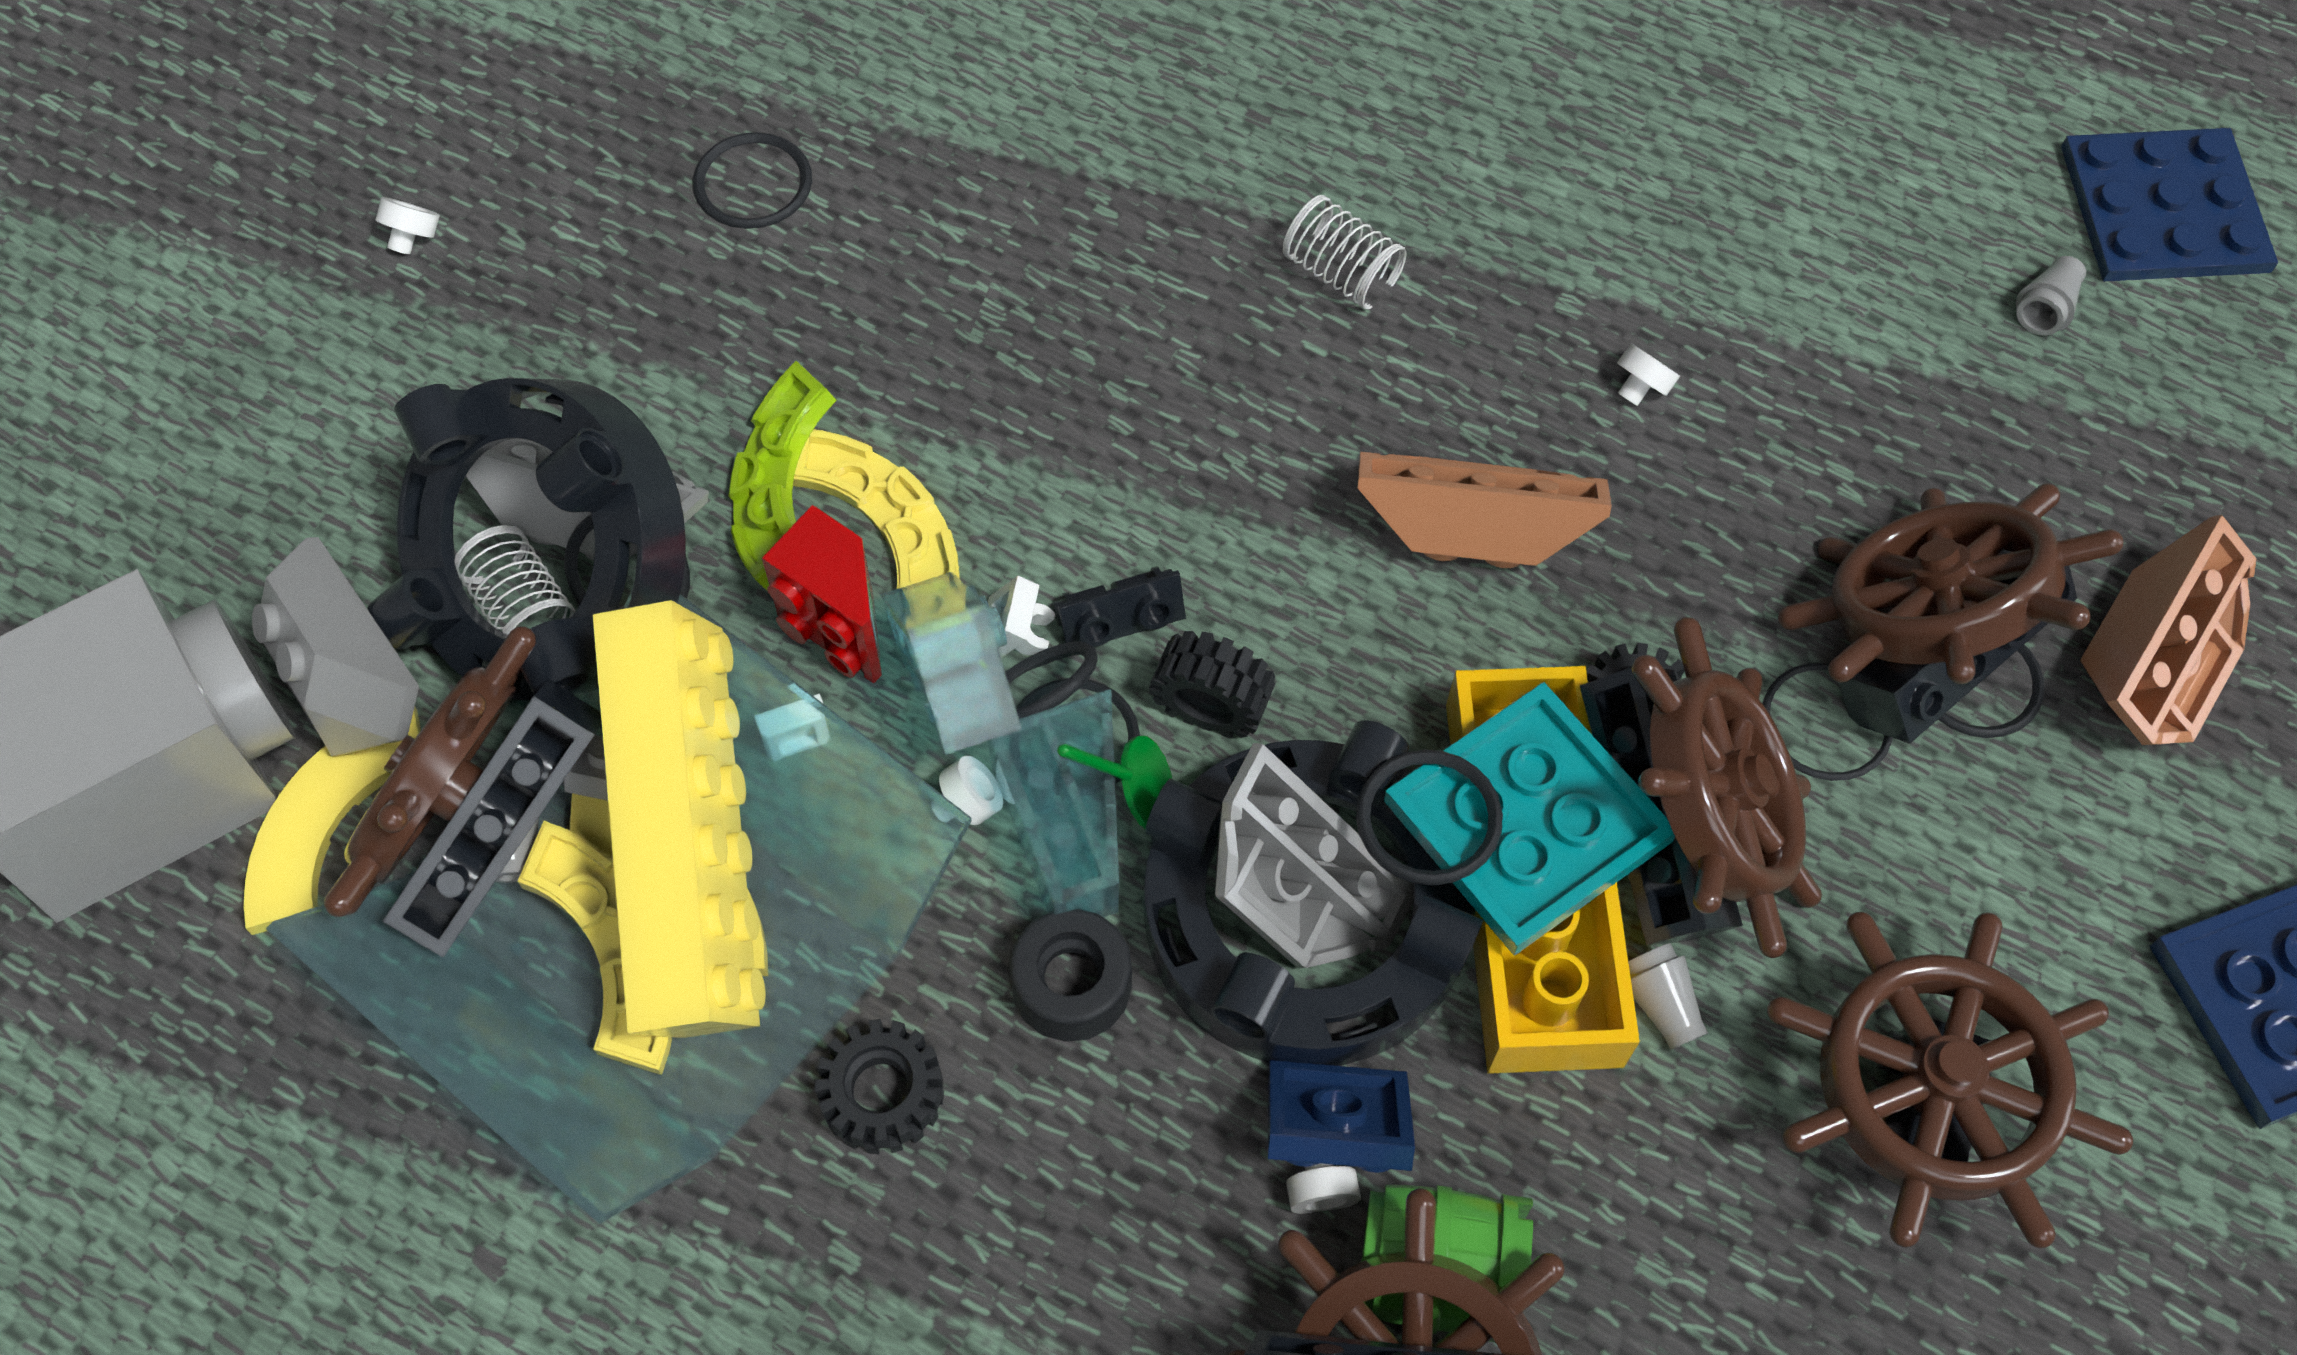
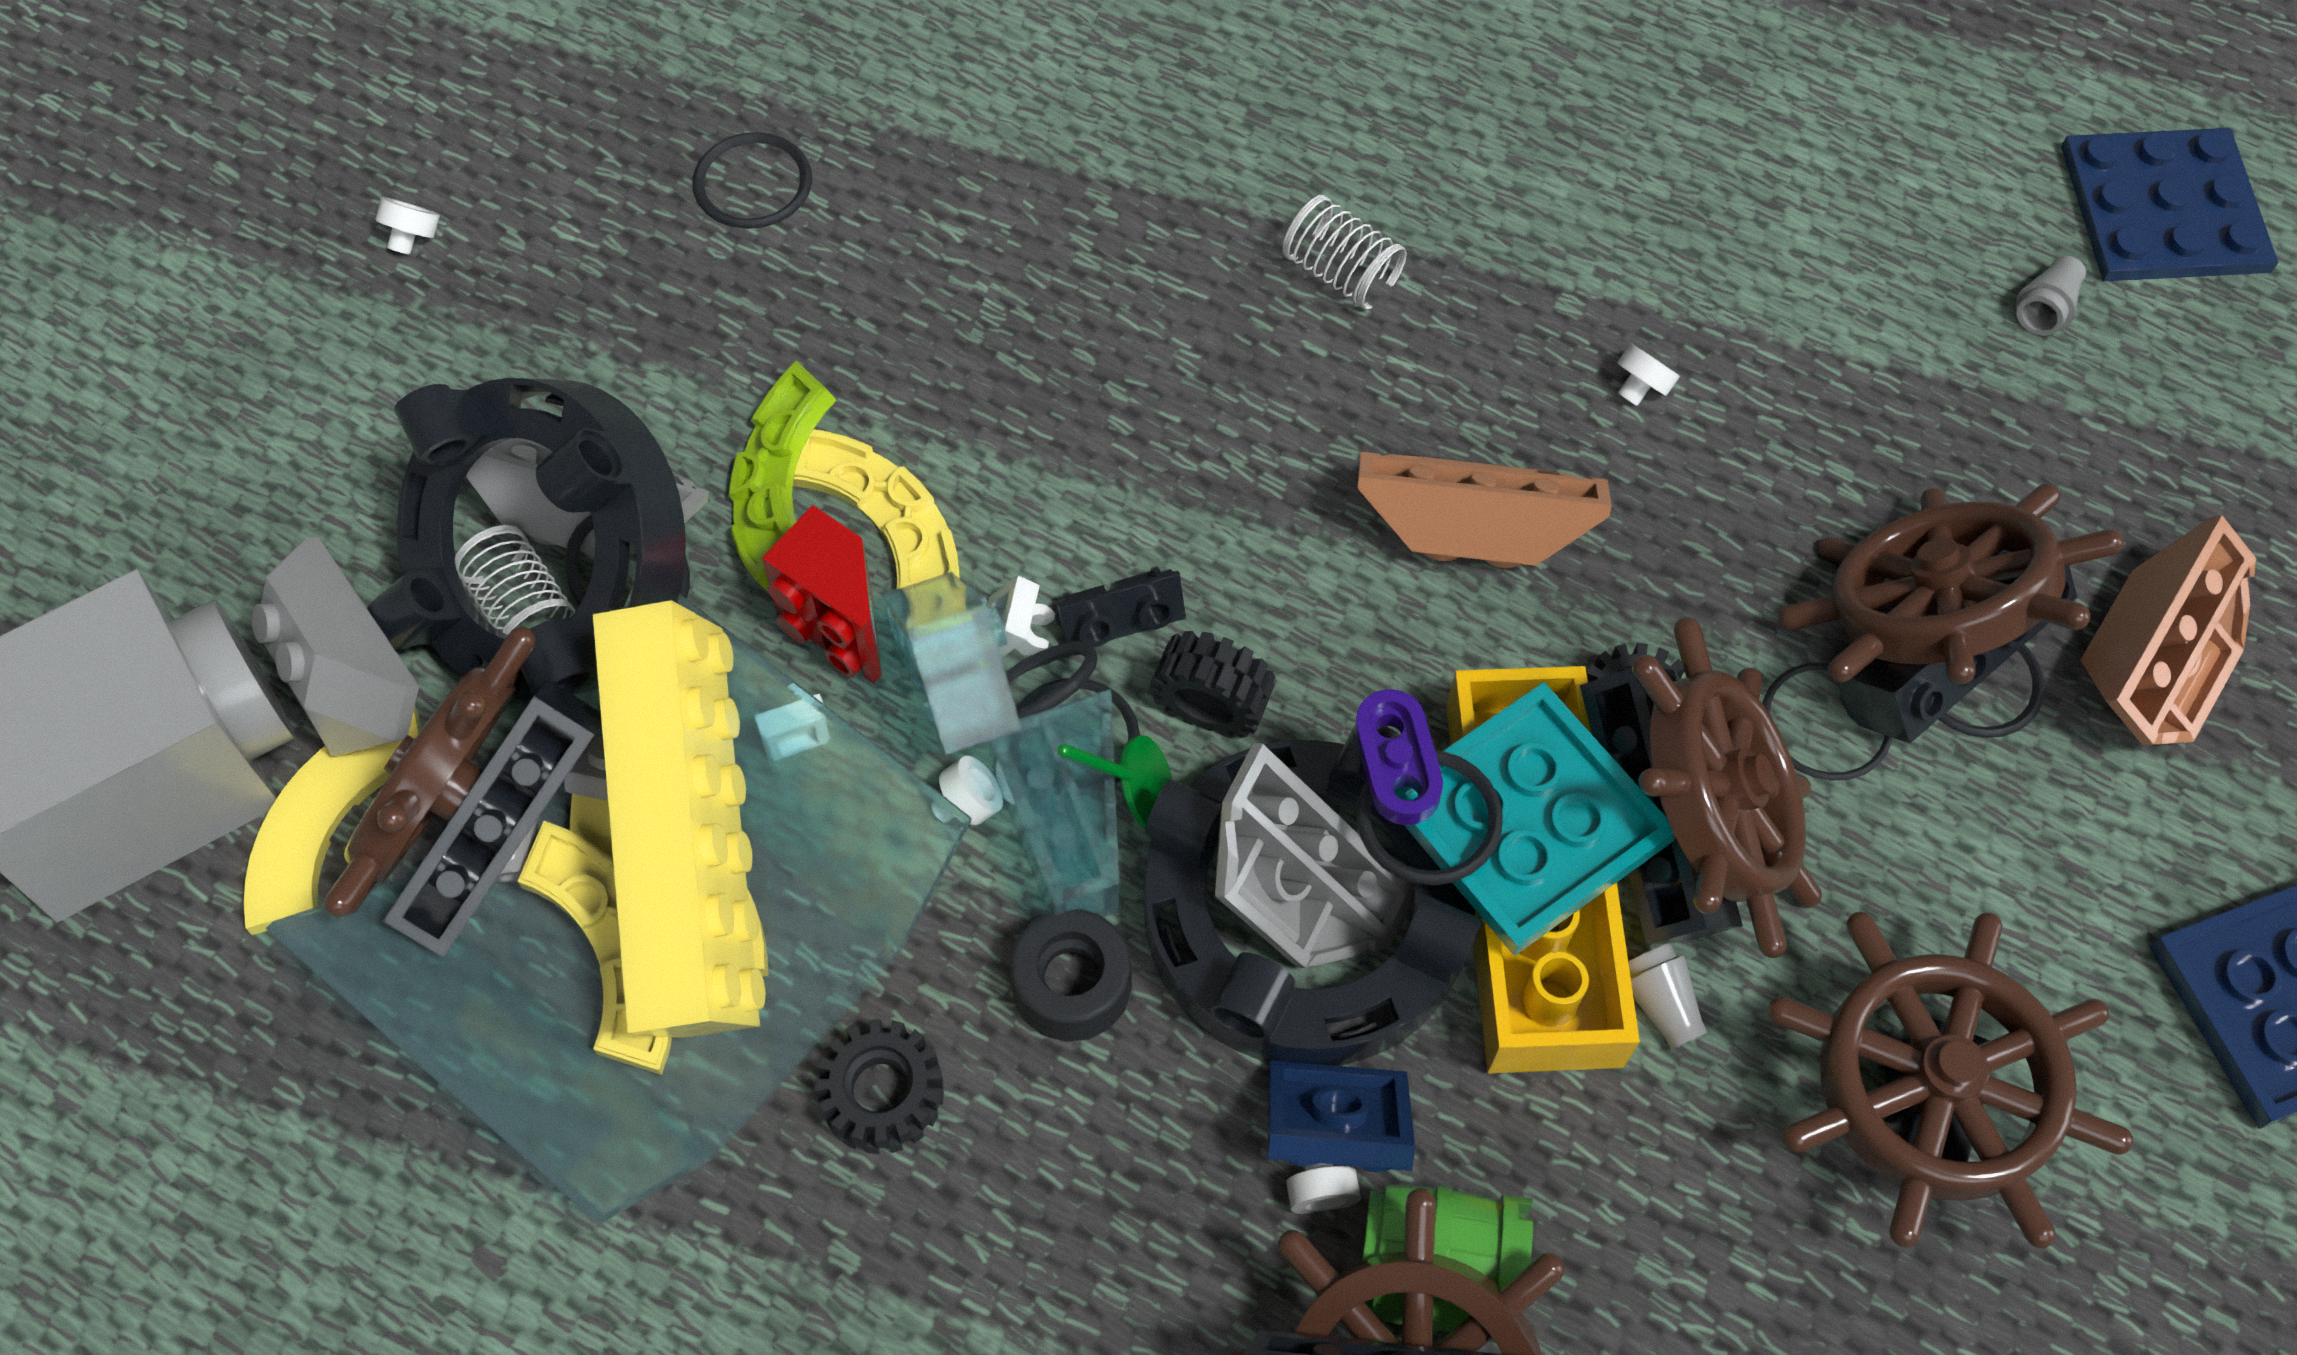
none -> dark purple plate [1355,689,1443,825]

